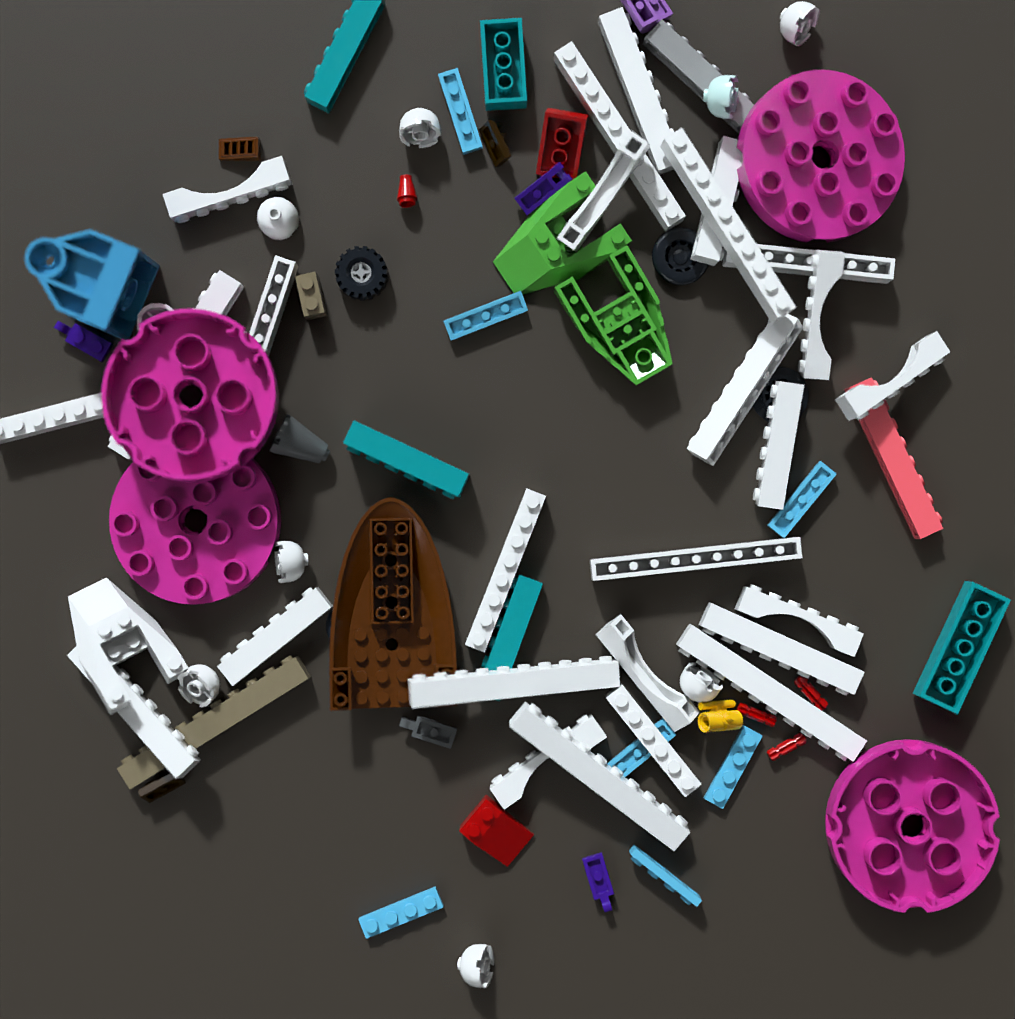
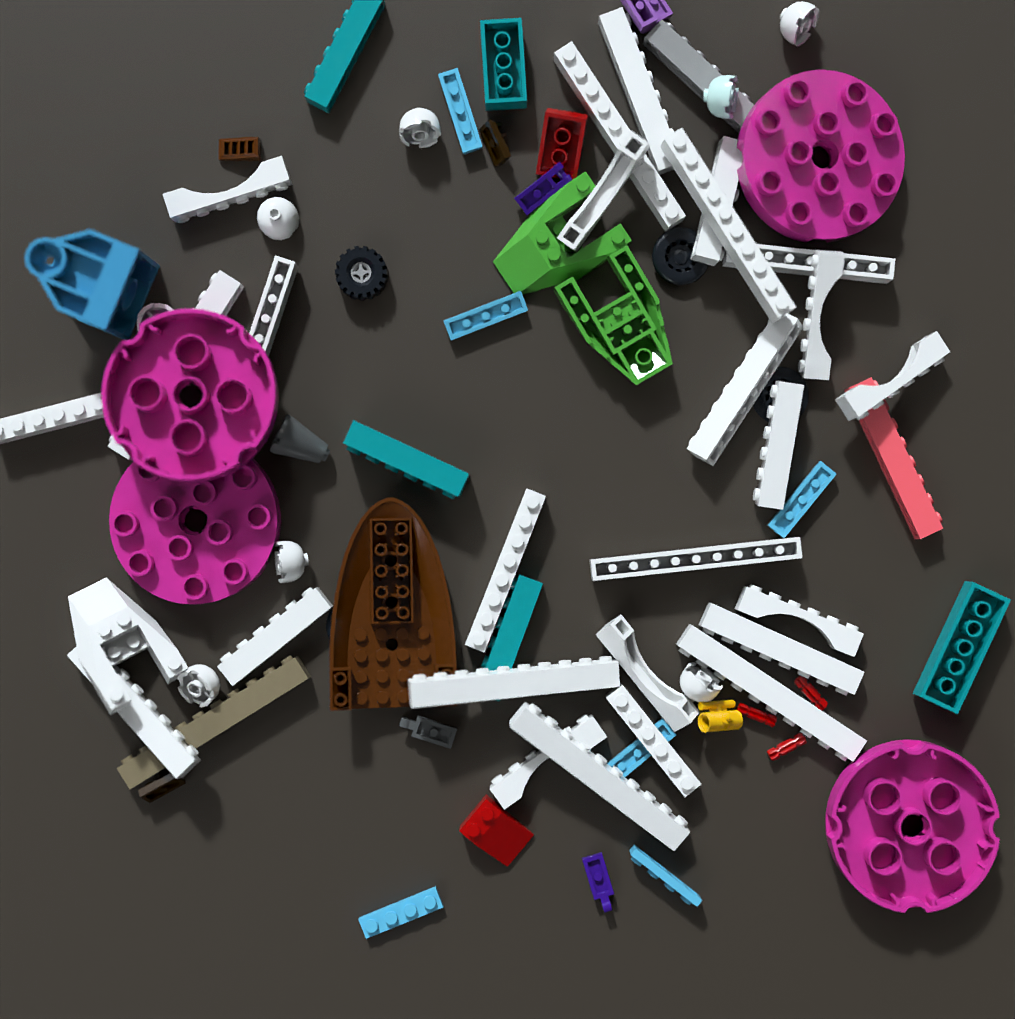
dark purple plate [54,321,113,362] -> none
dark tan brick [295,272,327,320] -> none
red cone [397,174,418,208] -> none
white cylinder [457,944,494,988] -> none
medium azure plate [704,725,762,809] -> none

